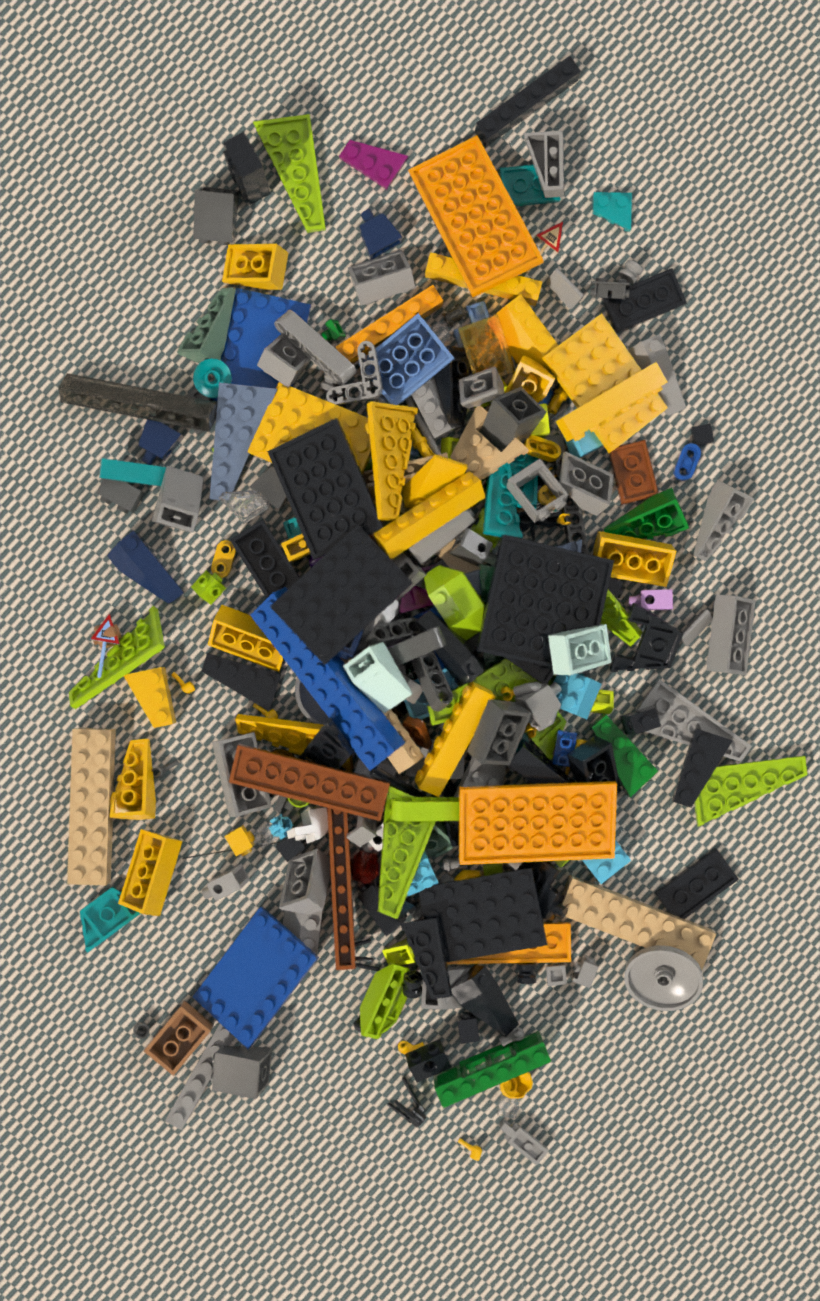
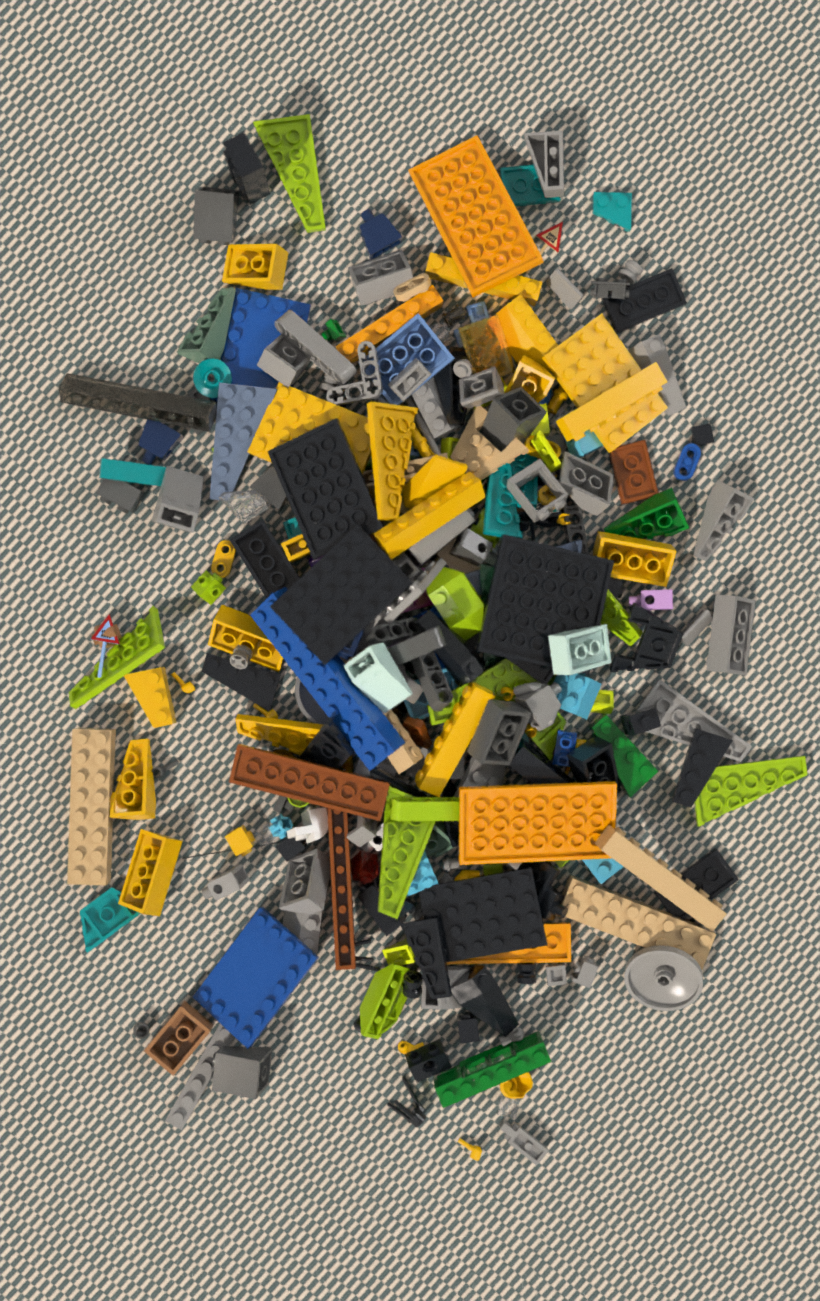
dark blue wedge [107,531,184,605] -> none
light grey slope [212,732,272,817] -> none
magenta wing [339,140,408,190] -> none
black brick [475,56,581,147] -> none
none -> light grey wheel [229,645,253,669]
none -> light grey plate [384,558,447,624]
none -> light grey slope [388,358,432,401]
none -> tan plate [393,273,431,302]
none -> light grey plate [453,359,472,378]
none -> neon yellow slope [531,430,561,473]
none -> tan brick [595,825,727,932]

